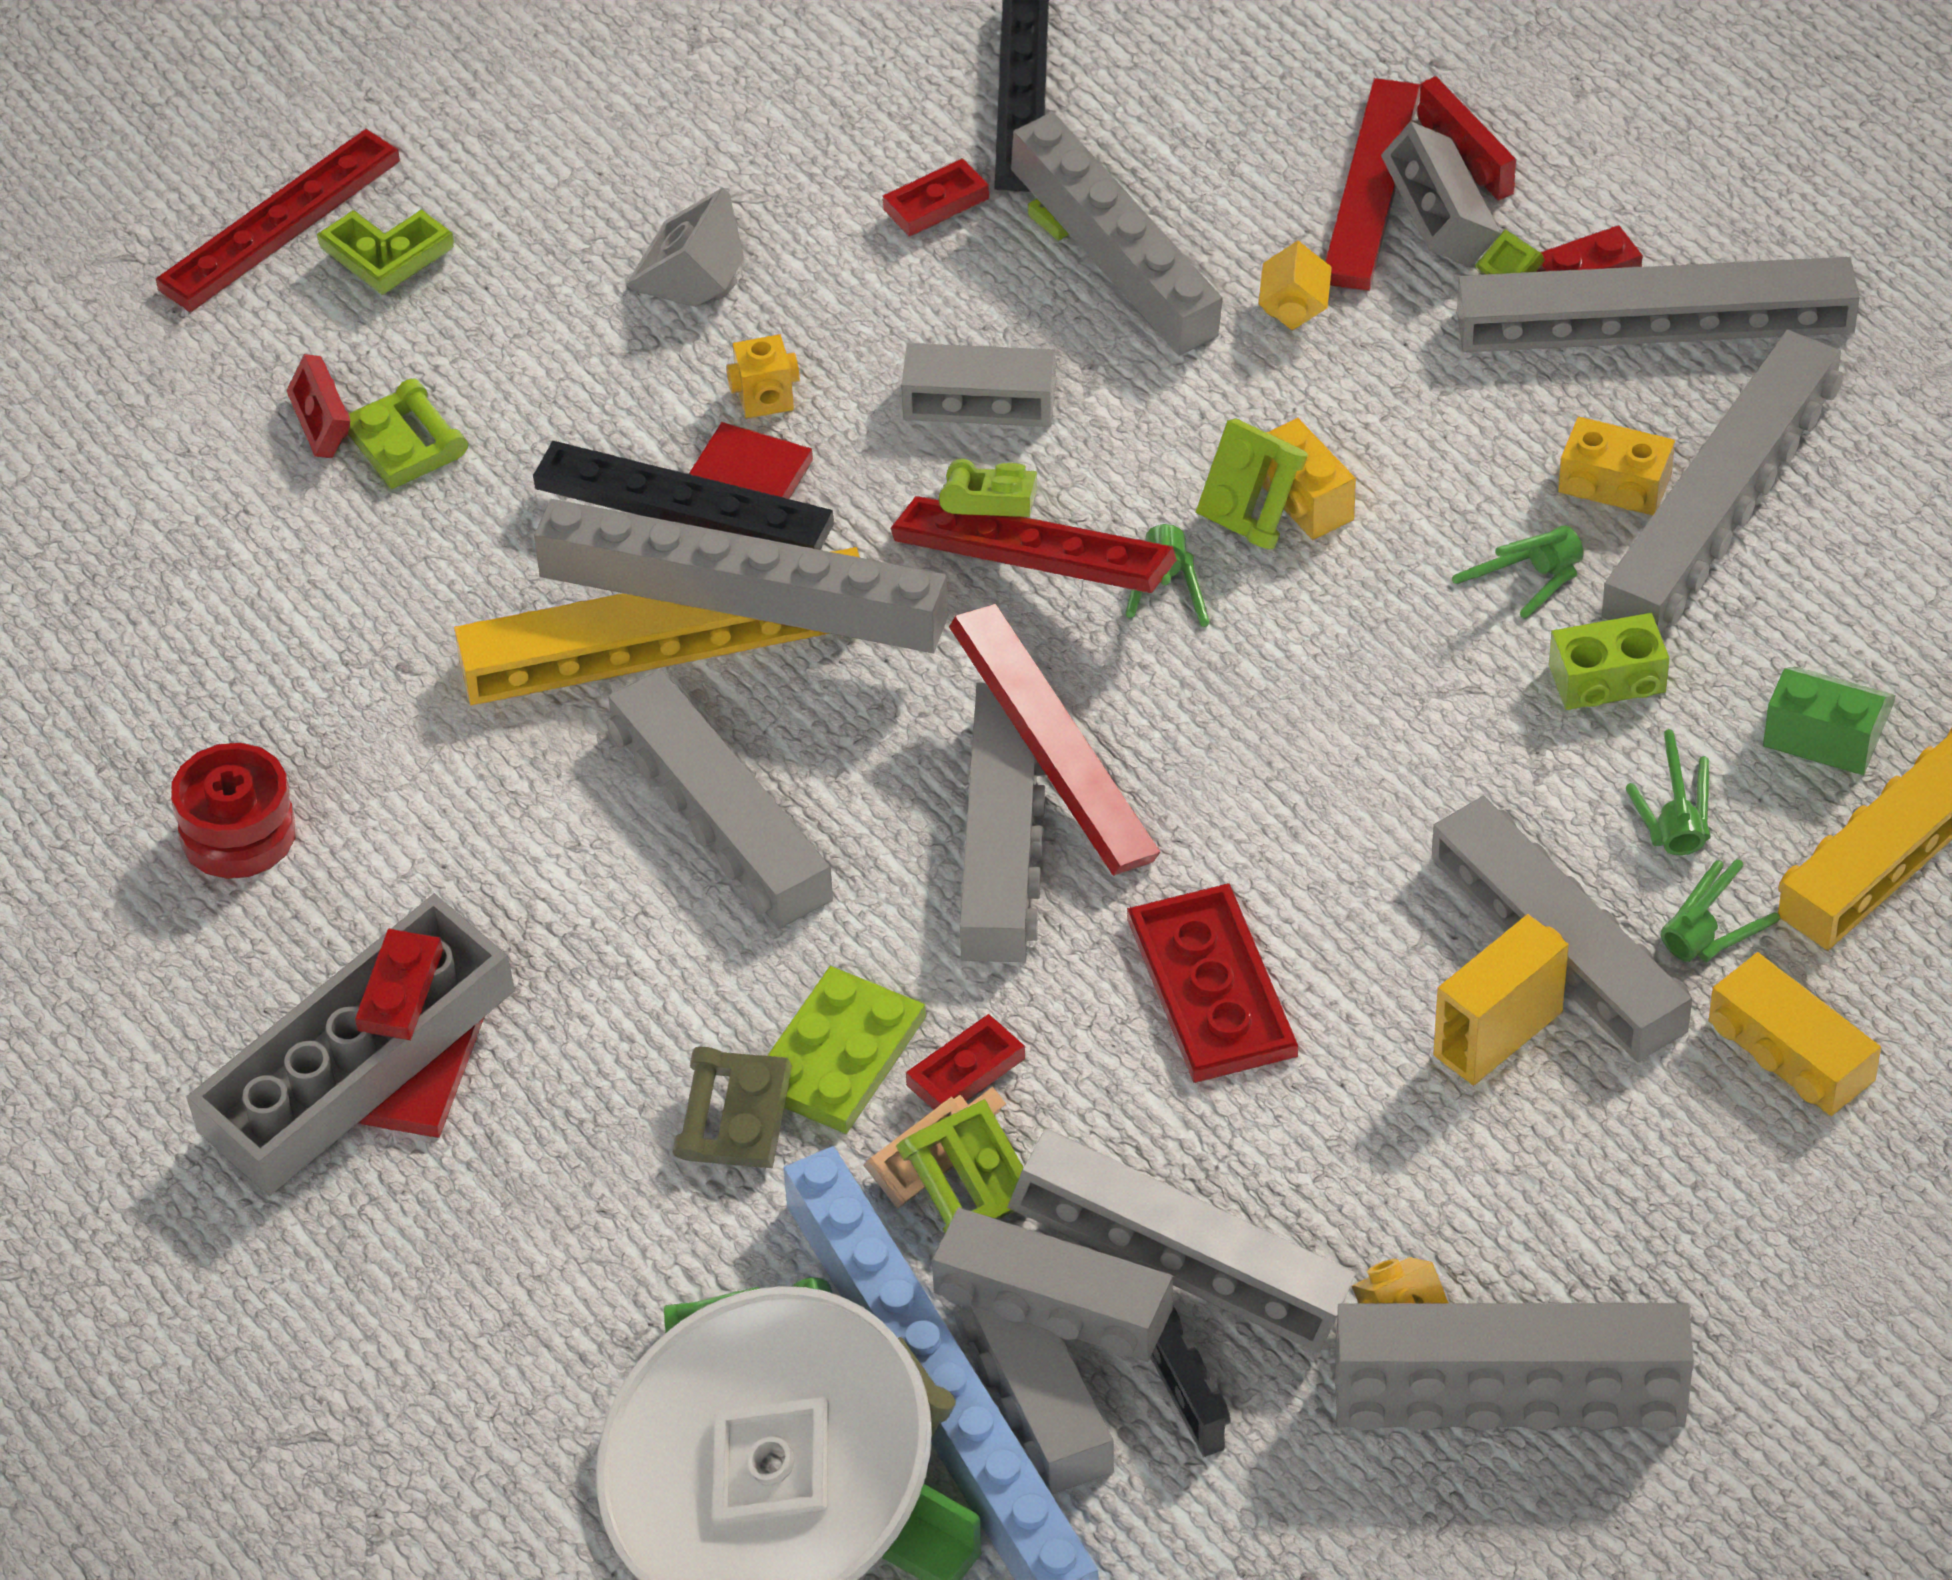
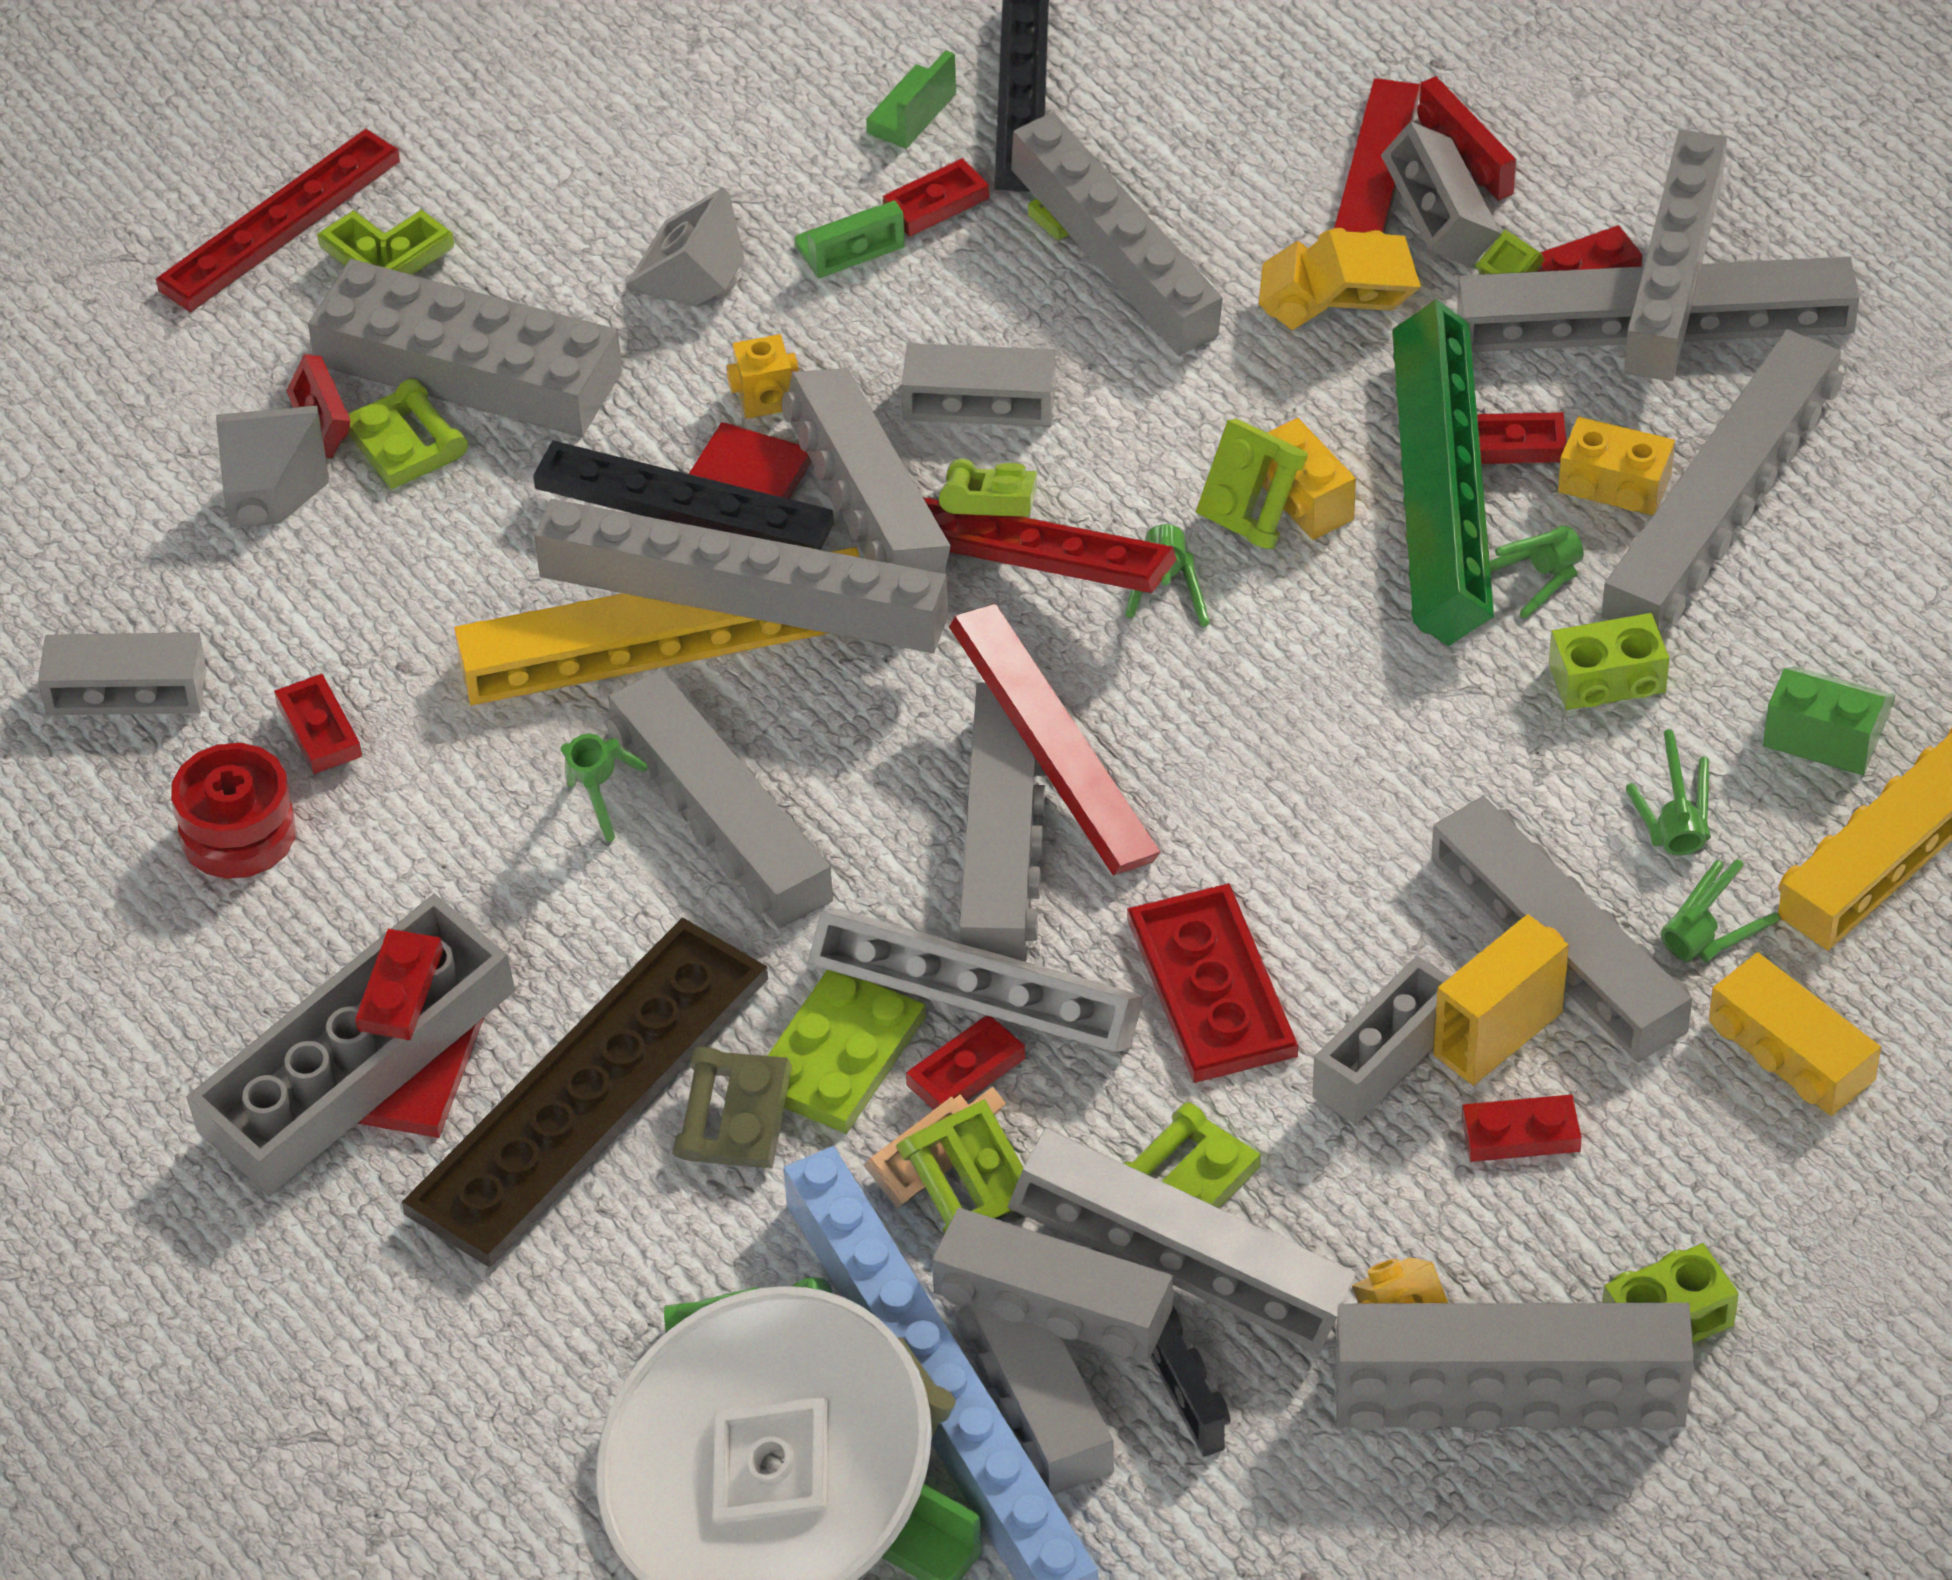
none -> light grey brick [38,632,206,715]
none -> light grey slope [216,406,329,528]
none -> red plate [274,673,362,774]
none -> light grey brick [308,259,622,438]
none -> dark brown plate [402,917,768,1268]
none -> bright green plant [561,733,648,842]
none -> light grey brick [782,368,951,574]
none -> bright green panel [794,200,905,279]
none -> light grey brick [808,909,1144,1052]
none -> bright green panel [866,50,956,149]
none -> lime plate [1123,1102,1261,1209]
none -> yellow brick [1301,228,1421,311]
none -> light grey brick [1312,956,1450,1125]
none -> green brick [1392,299,1494,646]
none -> red plate [1461,1094,1582,1162]
none -> red plate [1477,412,1567,464]
none -> lime brick [1602,1243,1739,1344]
none -> light grey brick [1624,129,1727,382]

